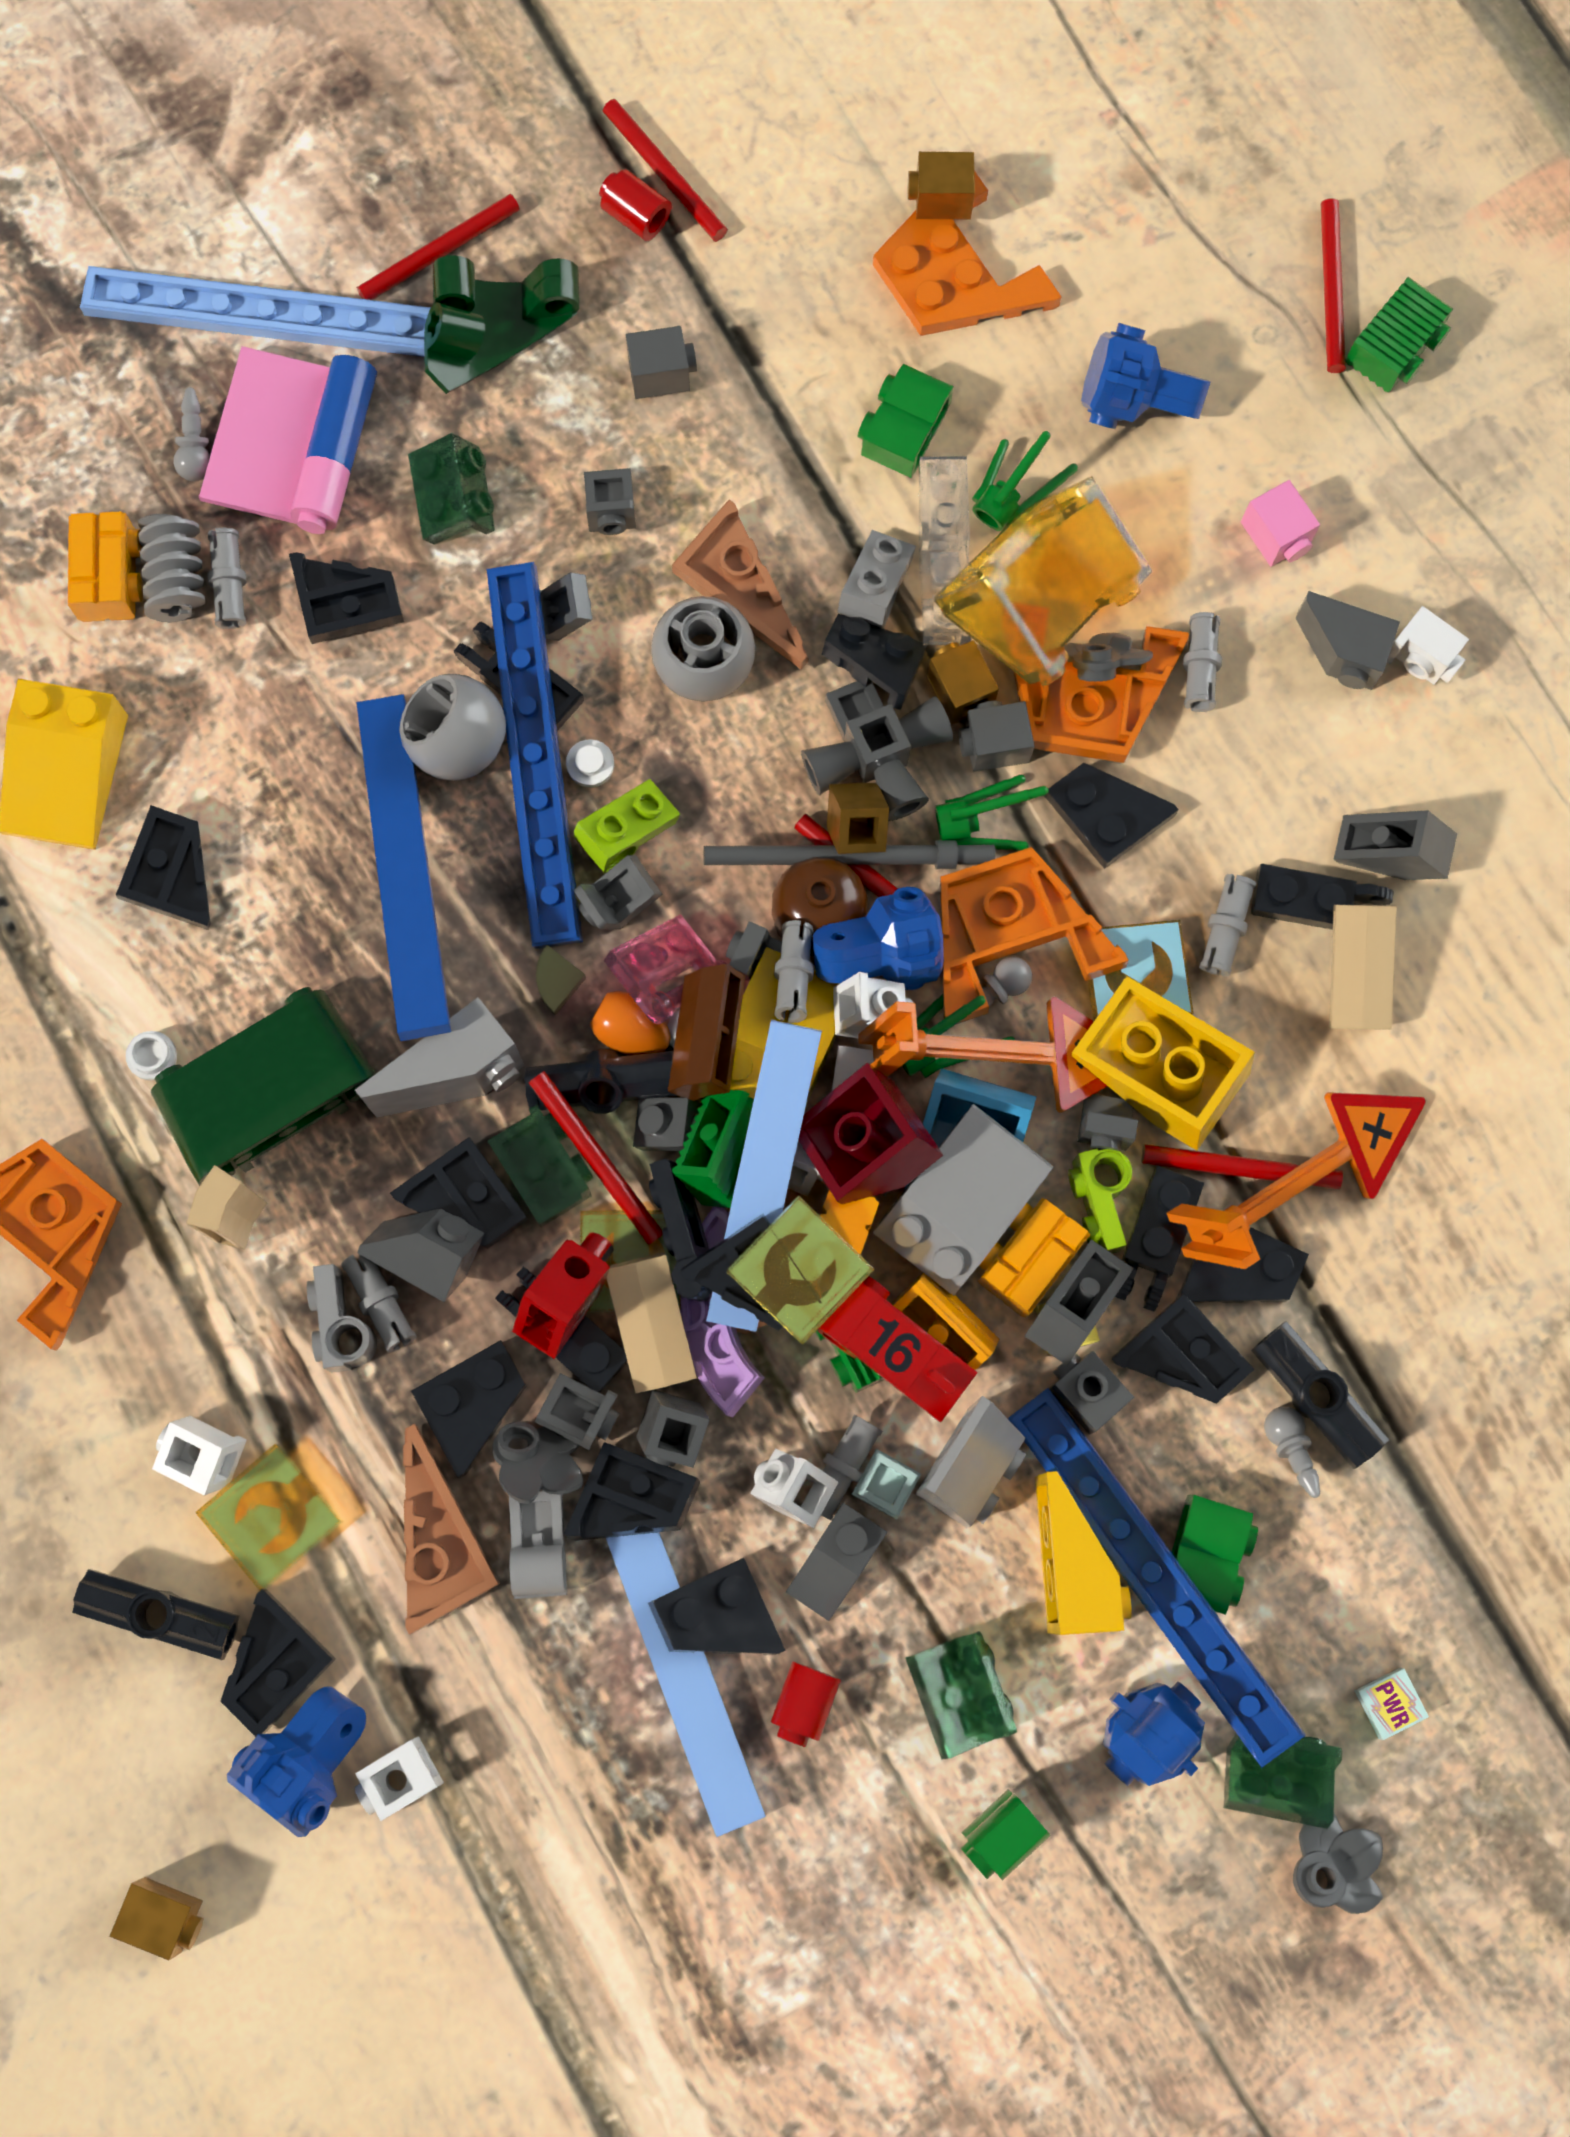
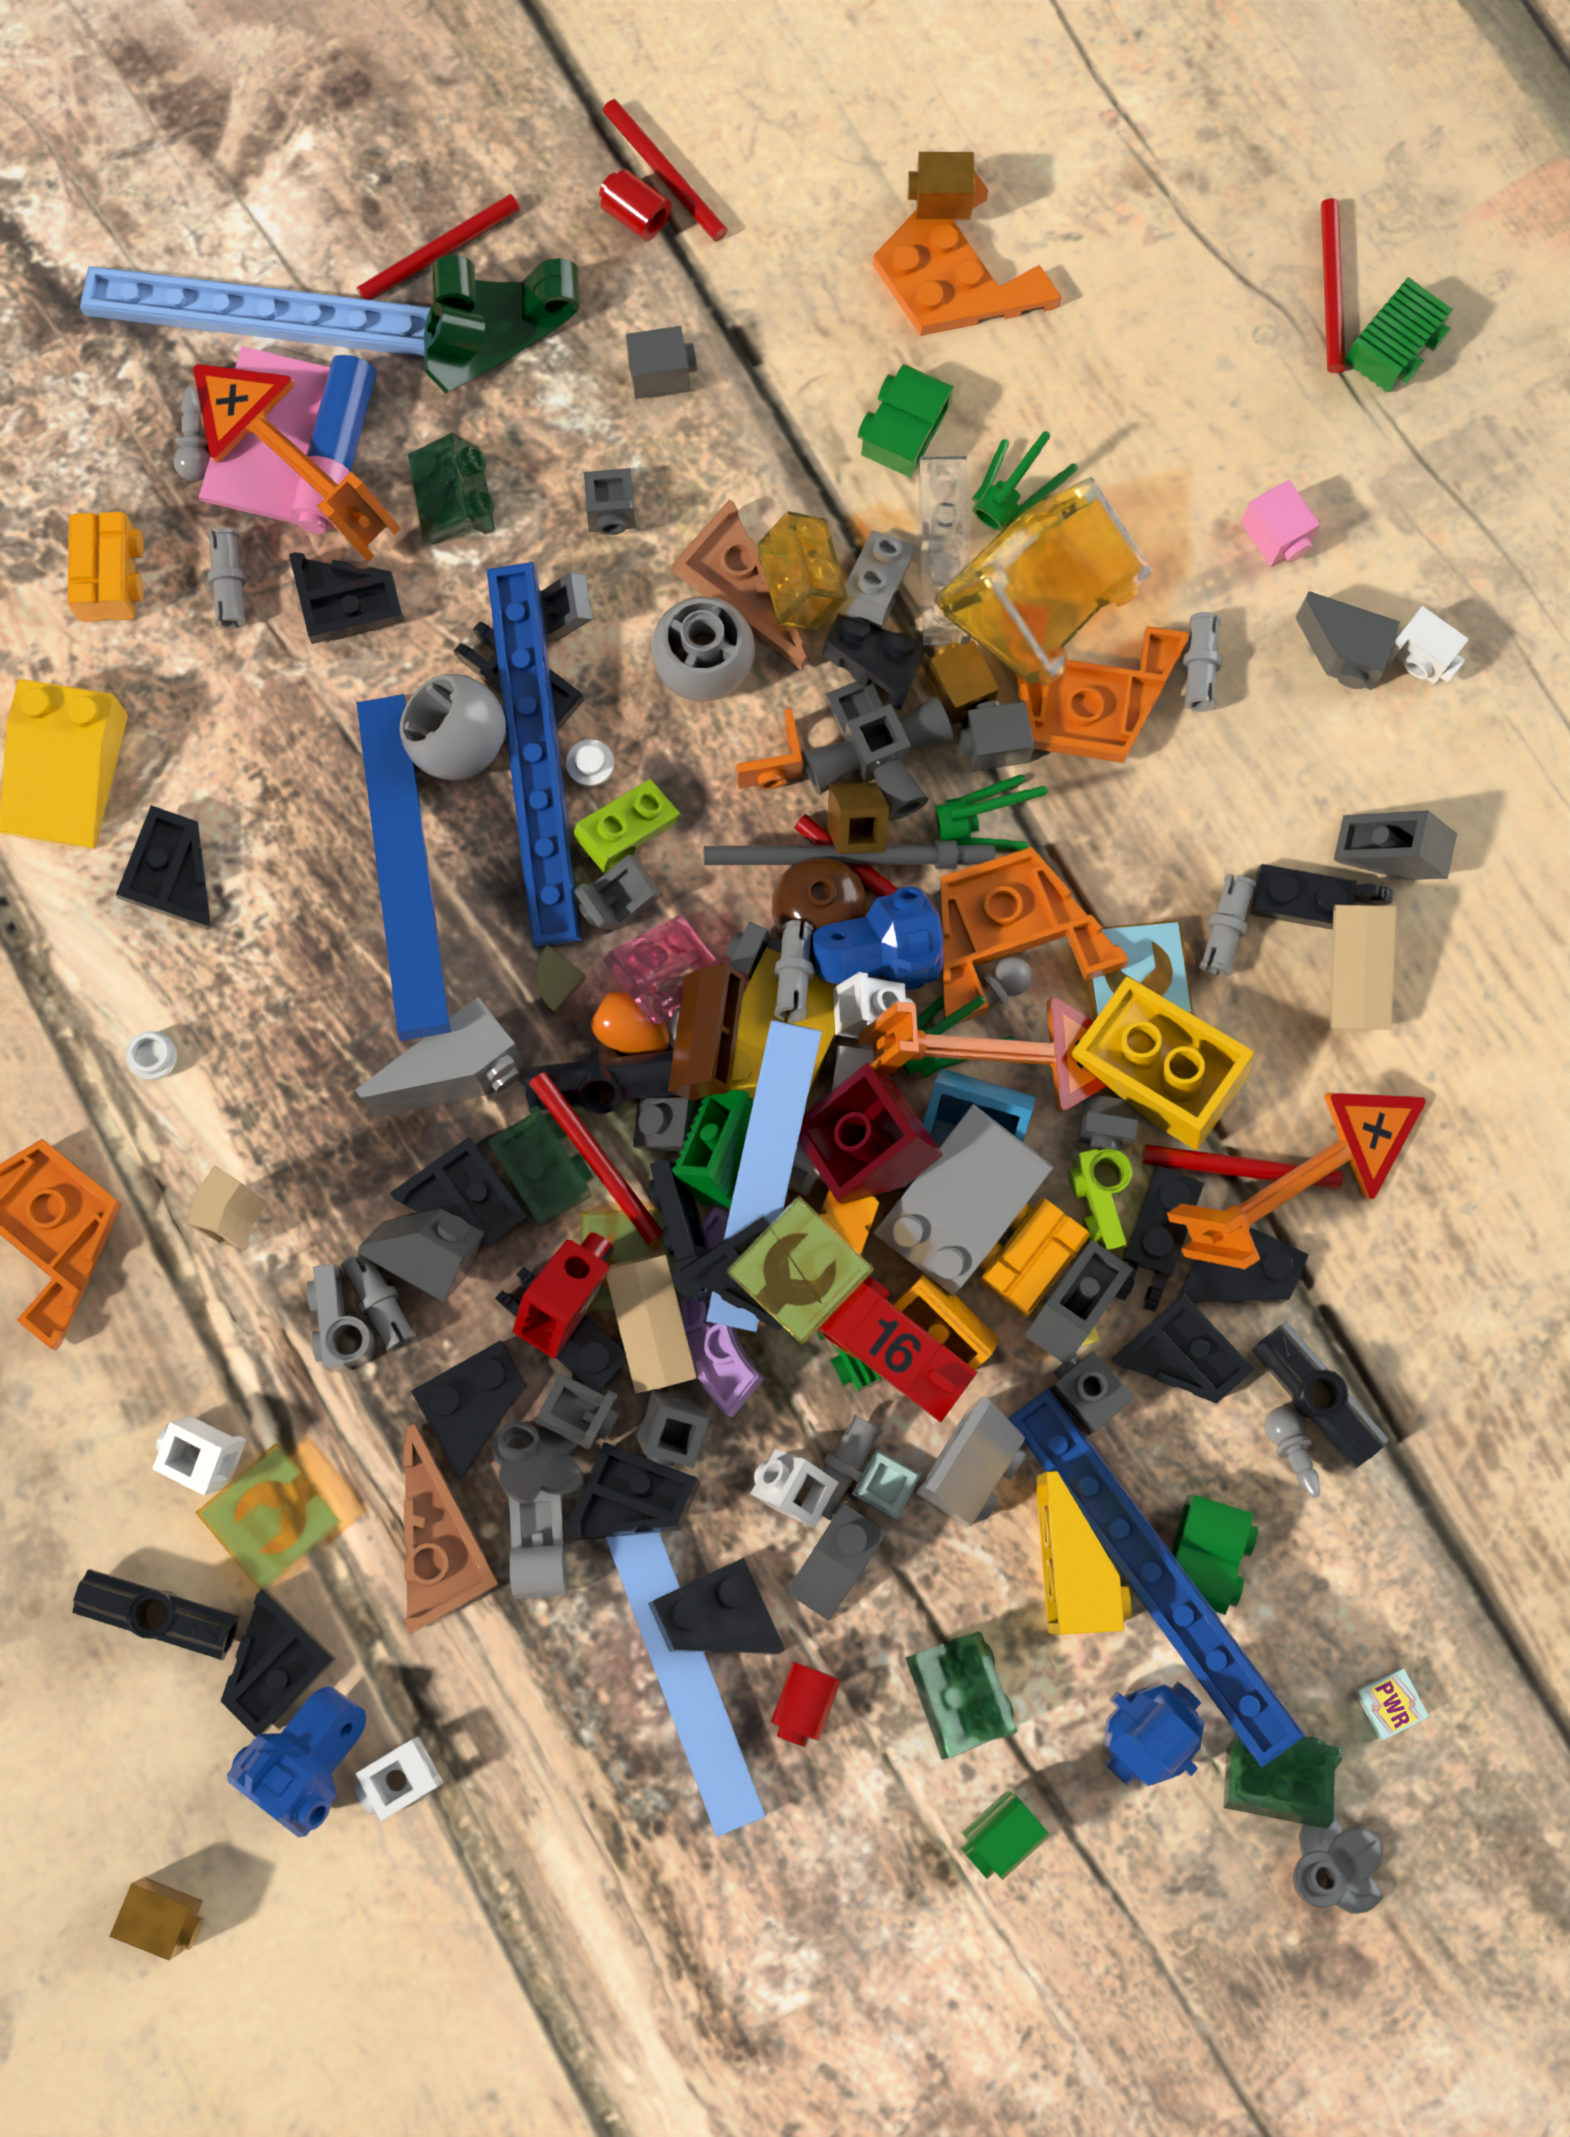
light grey piece [138,514,205,623] -> none
dark green windscreen [151,987,376,1186] -> none
black wing [1044,763,1179,869] -> none
dark grey plate [1059,633,1153,682] -> none
blue piece [1081,323,1211,429] -> none
none -> orange piece [193,364,401,562]
none -> orange bracket [736,708,803,789]
none -> clear yellow brick [757,511,849,630]

